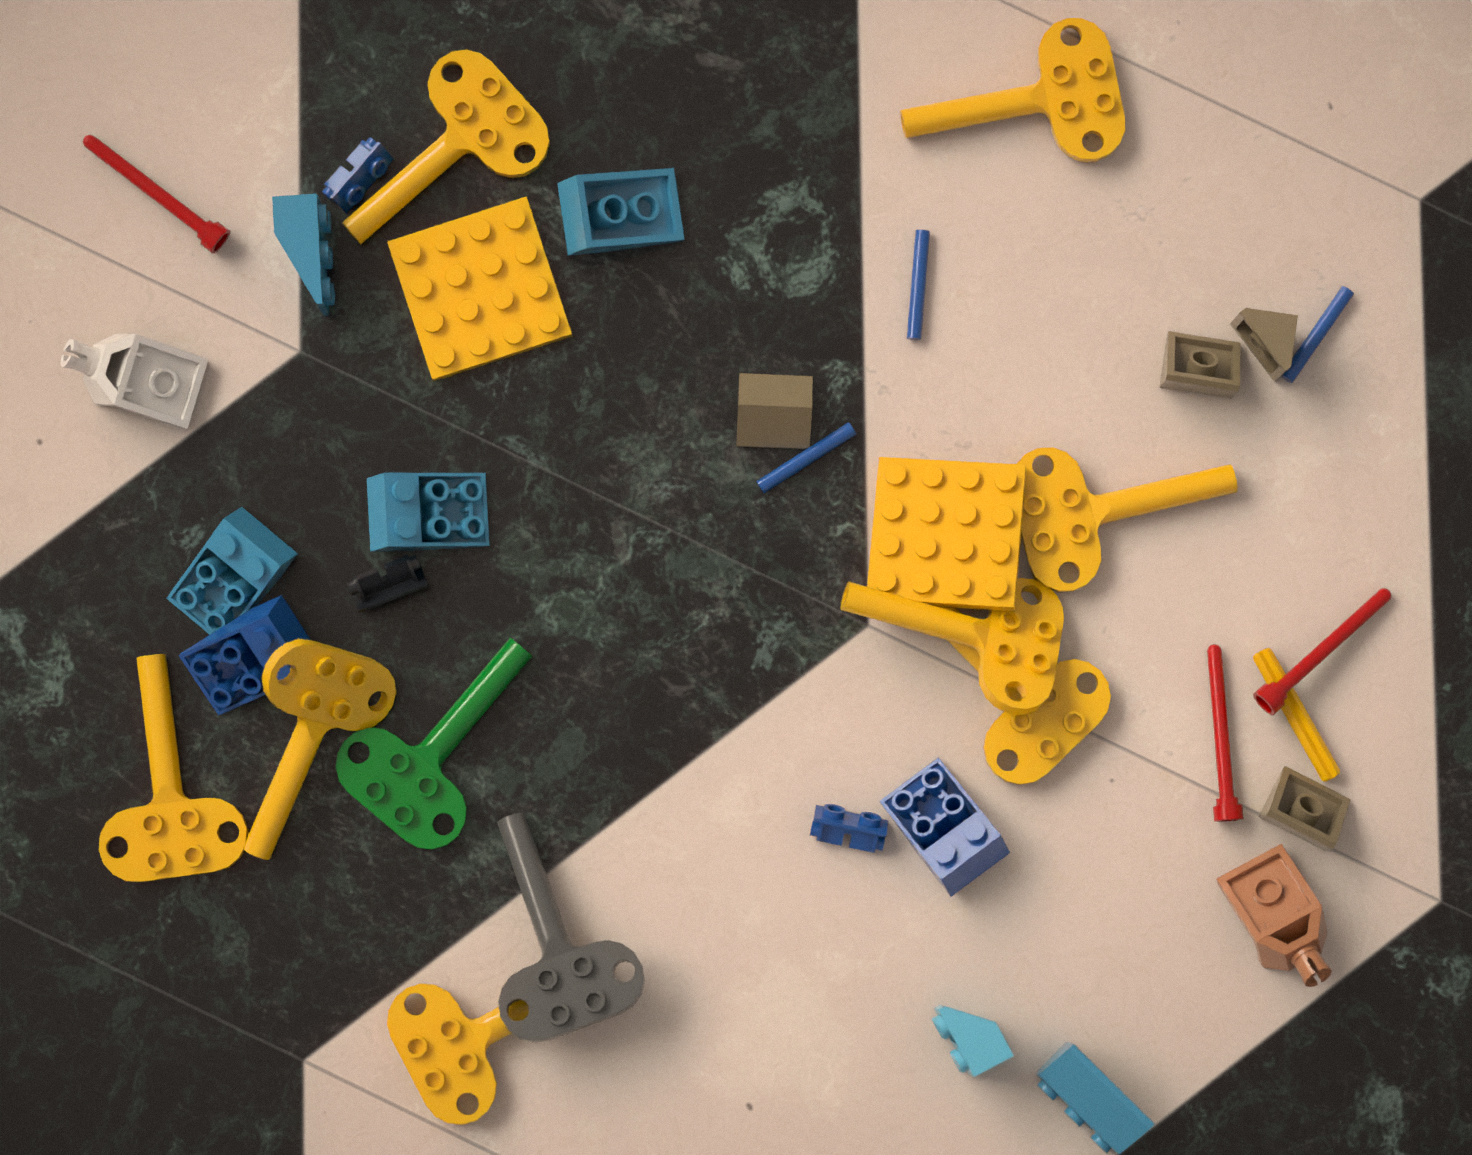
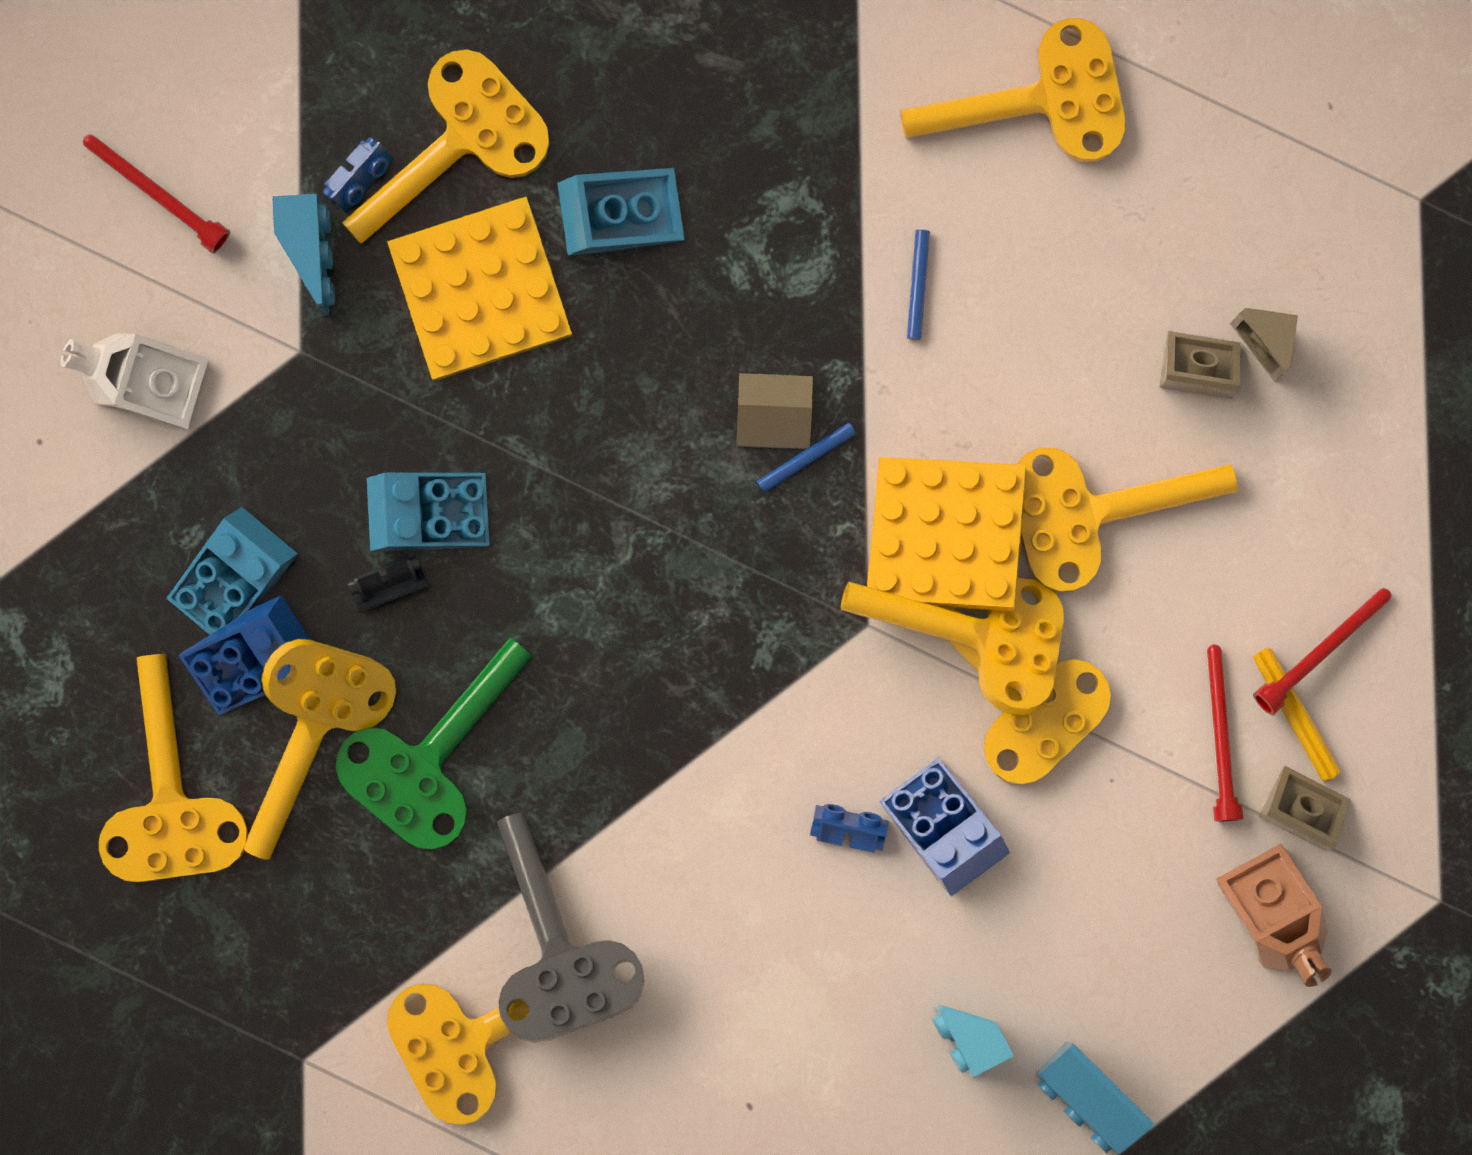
blue bar [1281,286,1354,383] -> none

